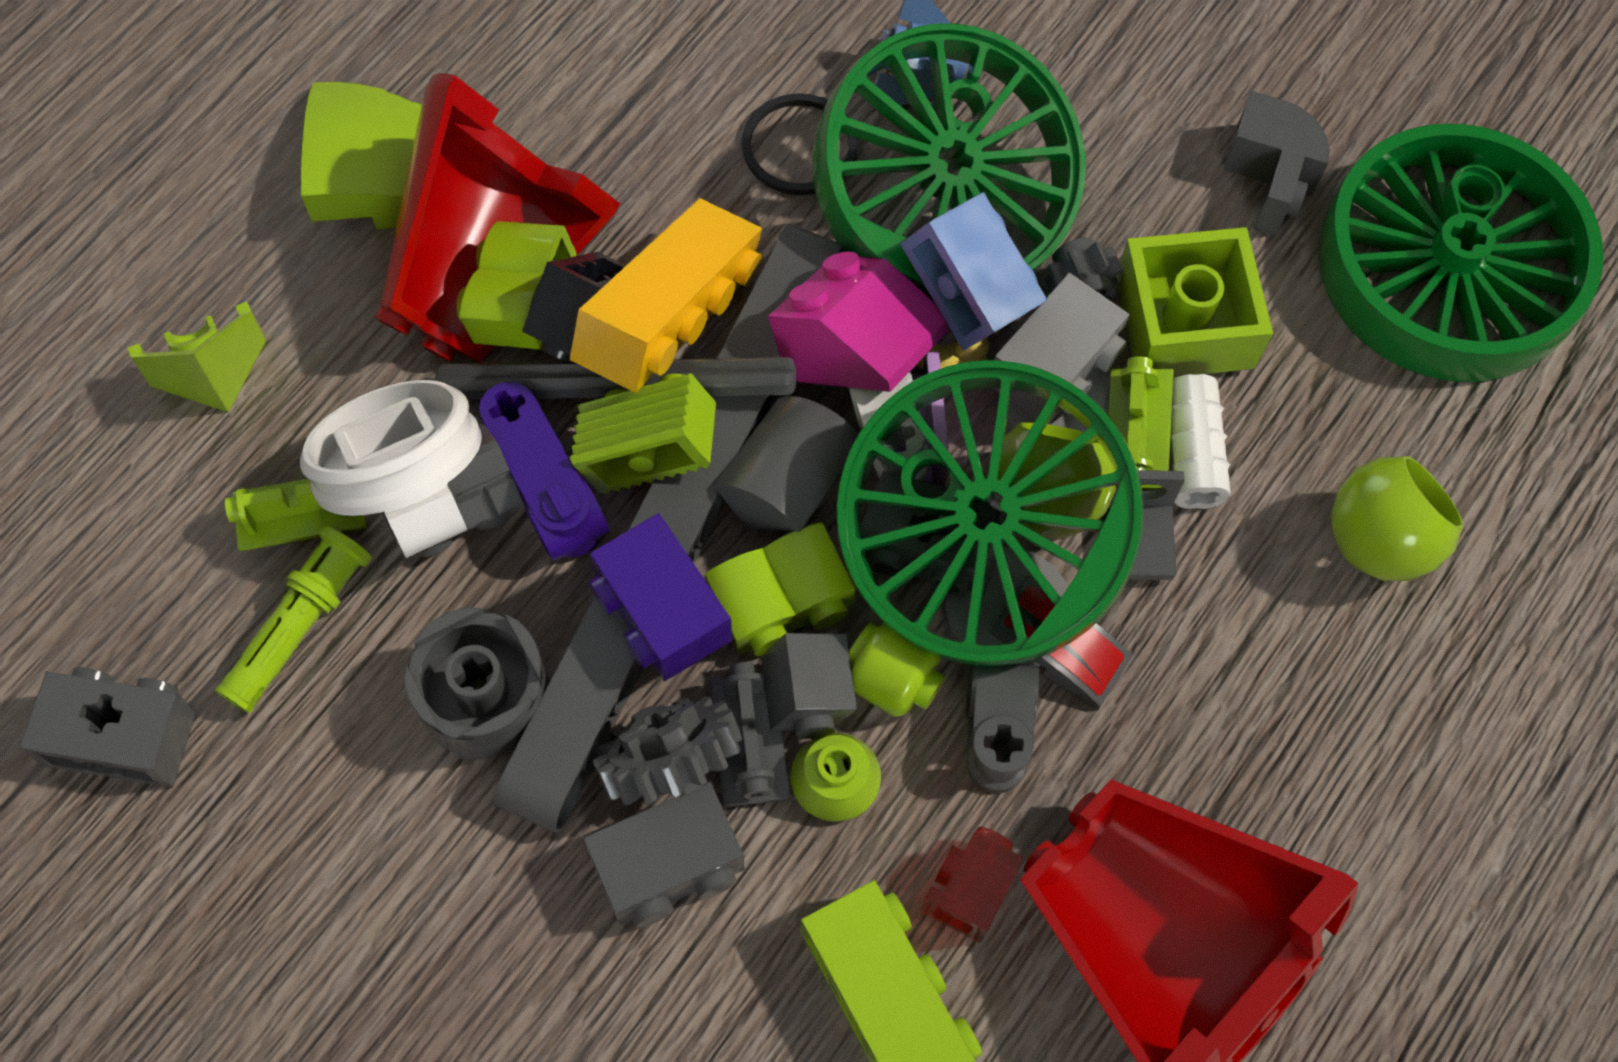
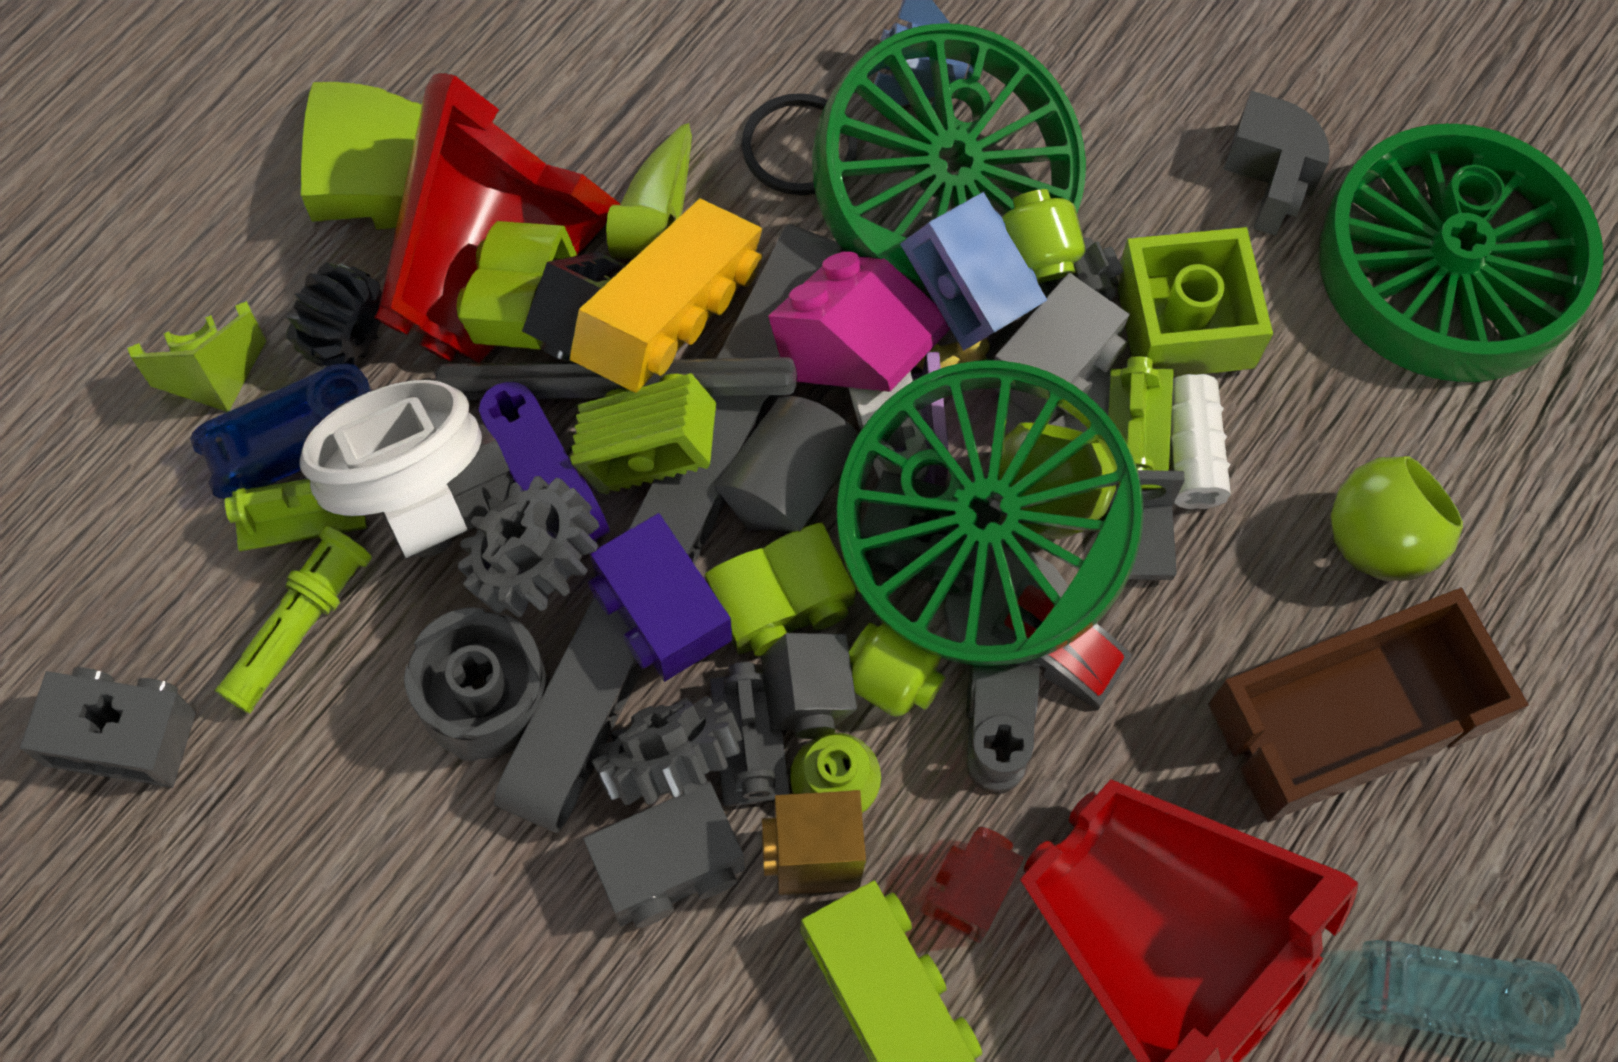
none -> clear blue piece [190,363,373,499]
none -> black gear [286,262,382,370]
none -> dark grey gear [458,476,599,617]
none -> lime piece [606,123,692,259]
none -> pearl gold brick [762,790,866,895]
none -> lime head [1002,189,1085,284]
none -> reddish brown piece [1208,587,1529,823]
none -> clear light blue piece [1357,940,1581,1059]

